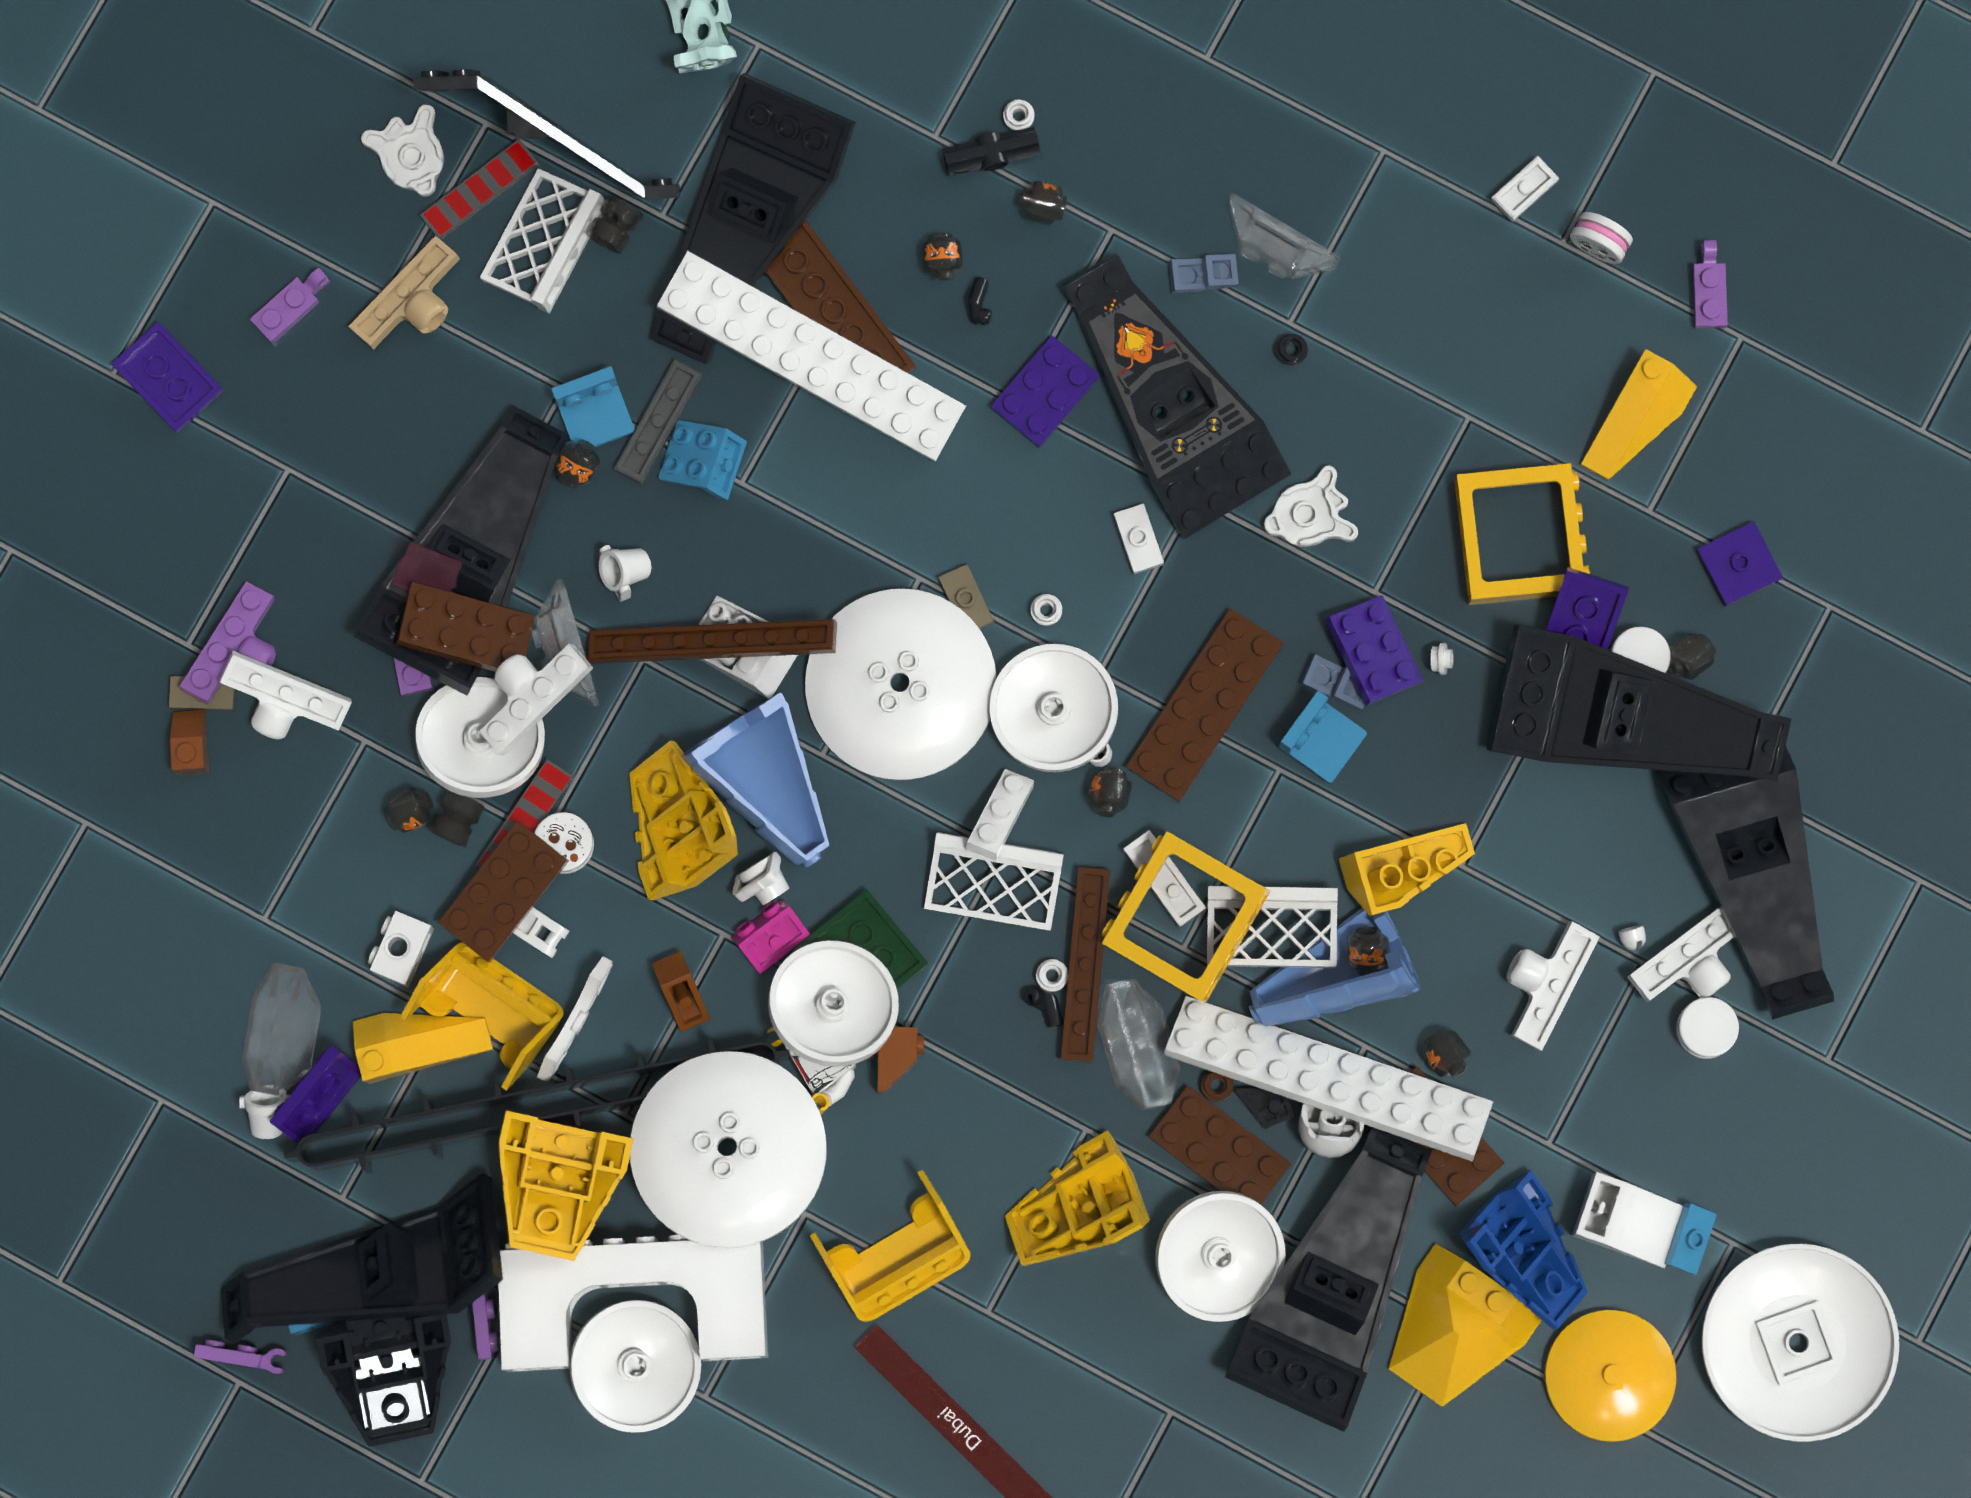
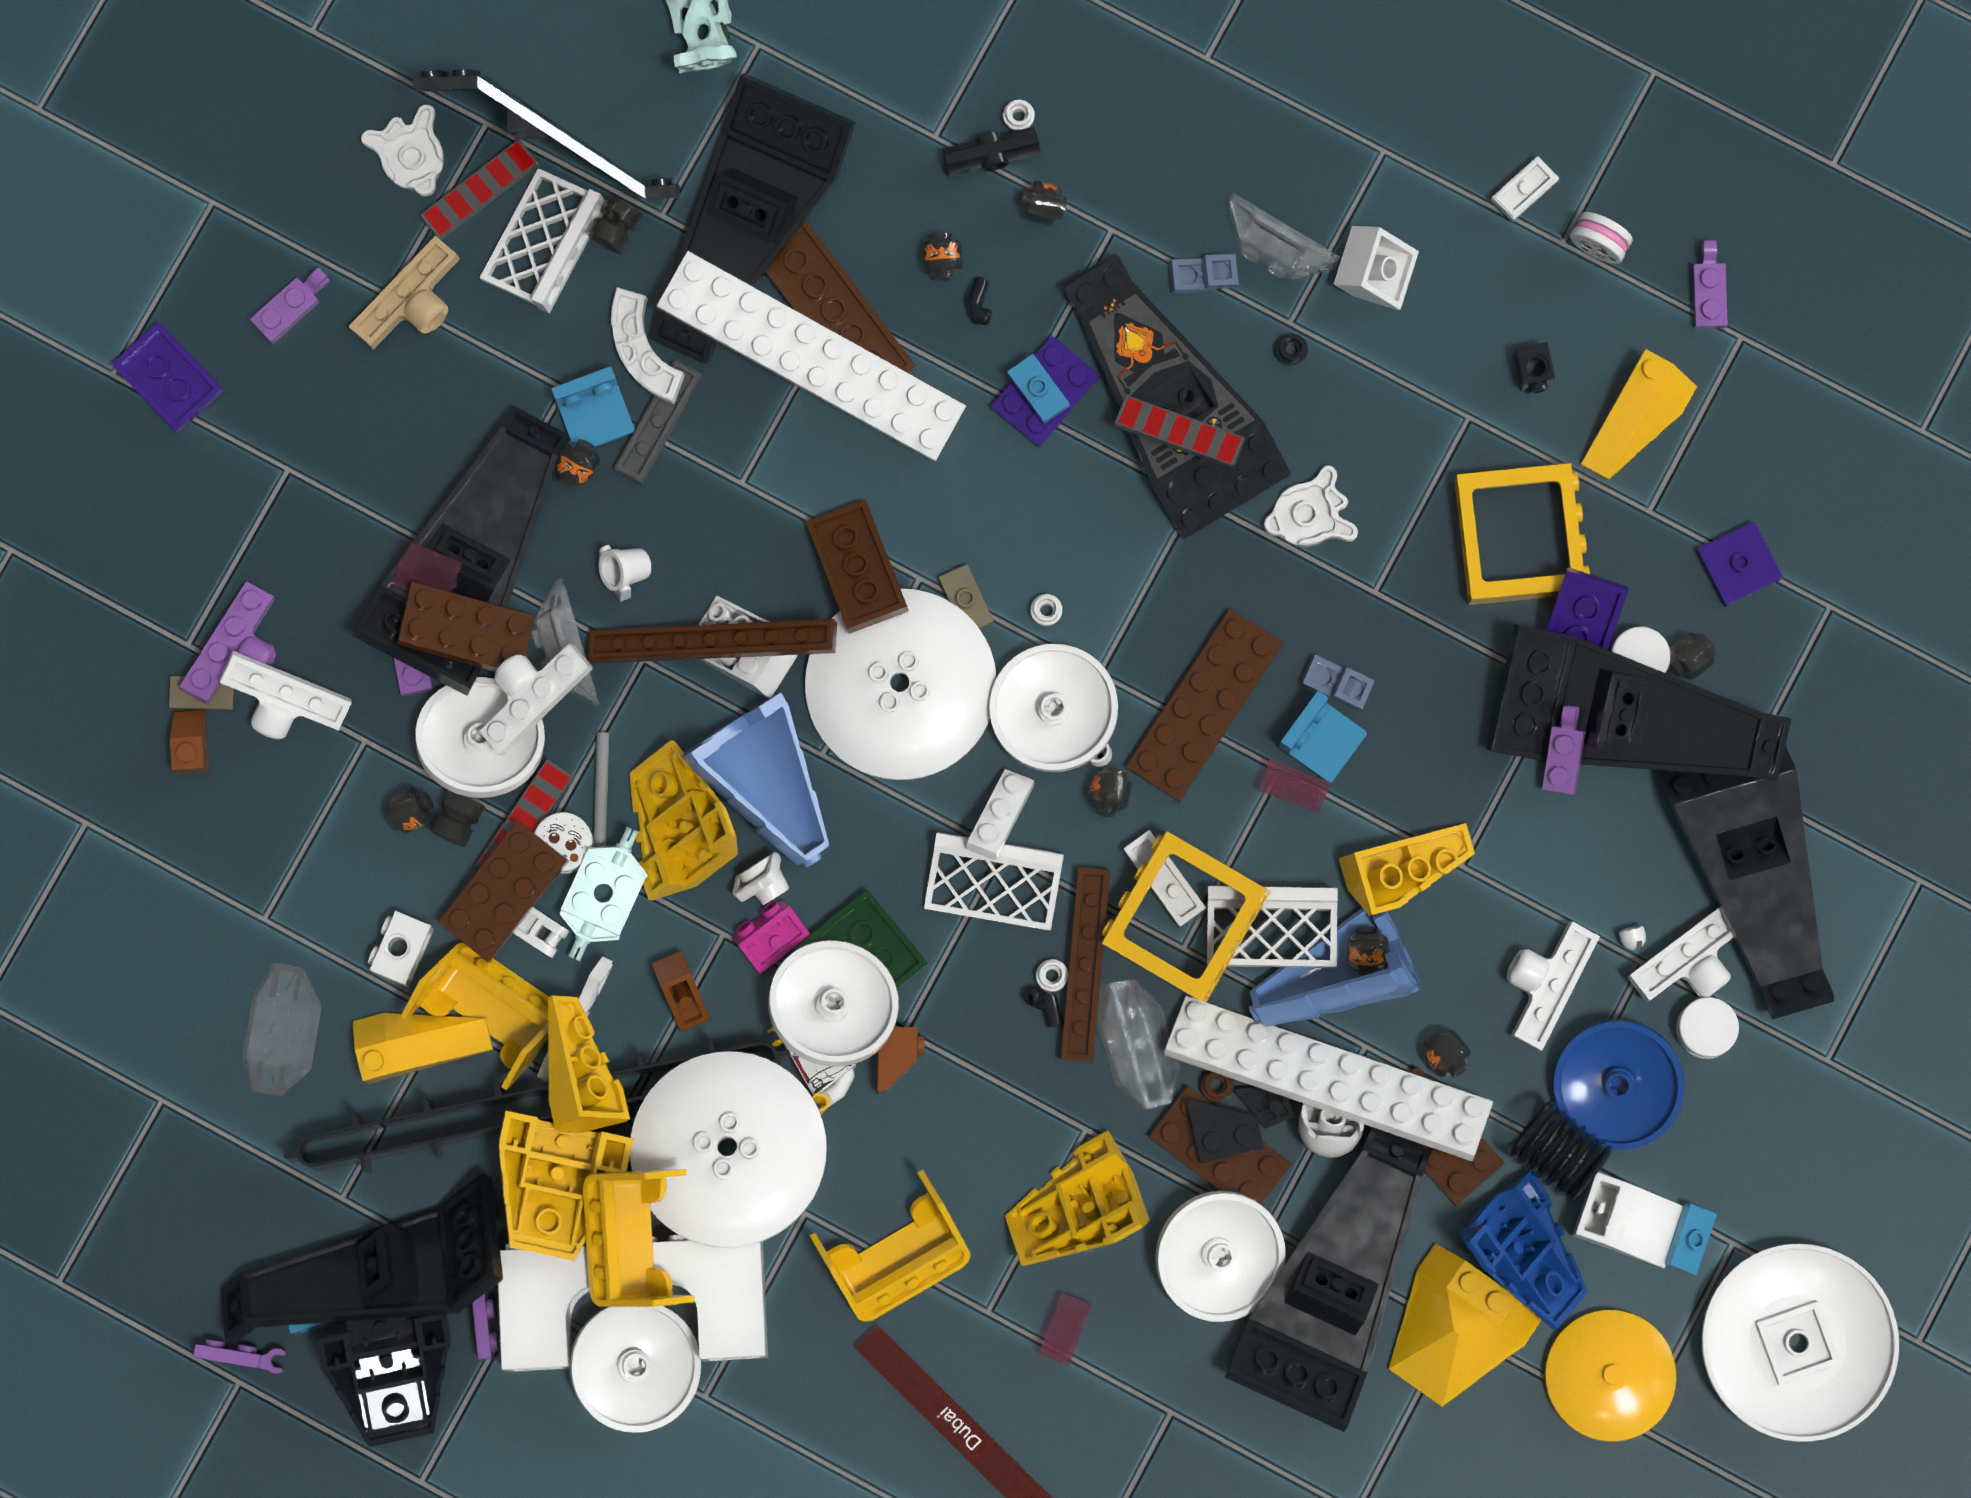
white piece [239,1086,291,1139] -> none
dark purple plate [269,1045,361,1143] -> none
dark azure bracket [658,420,747,501] -> none
white plate [1113,503,1164,574] -> none
dark purple plate [1325,595,1424,706] -> none
white plate [1431,643,1453,675] -> none
none -> yellow wedge [548,995,630,1133]
none -> light aqua plate [559,826,648,961]
none -> yellow windscreen [583,1169,694,1307]
none -> light grey bar [593,732,609,847]
none -> white tile [611,287,685,404]
none -> reddish brown plate [806,499,909,634]
none -> dark azure plate [1007,354,1070,424]
none -> clear pink plate [1039,1293,1092,1366]
none -> tile [1114,395,1245,469]
none -> black wing [1186,1100,1264,1163]
none -> clear pink plate [1259,760,1331,814]
none -> white slope [1333,226,1419,310]
none -> black piece [1509,1101,1612,1202]
none -> black brick [1513,342,1555,394]
none -> medium lavender plate [1542,705,1586,795]
none -> blue dish [1554,1020,1685,1150]

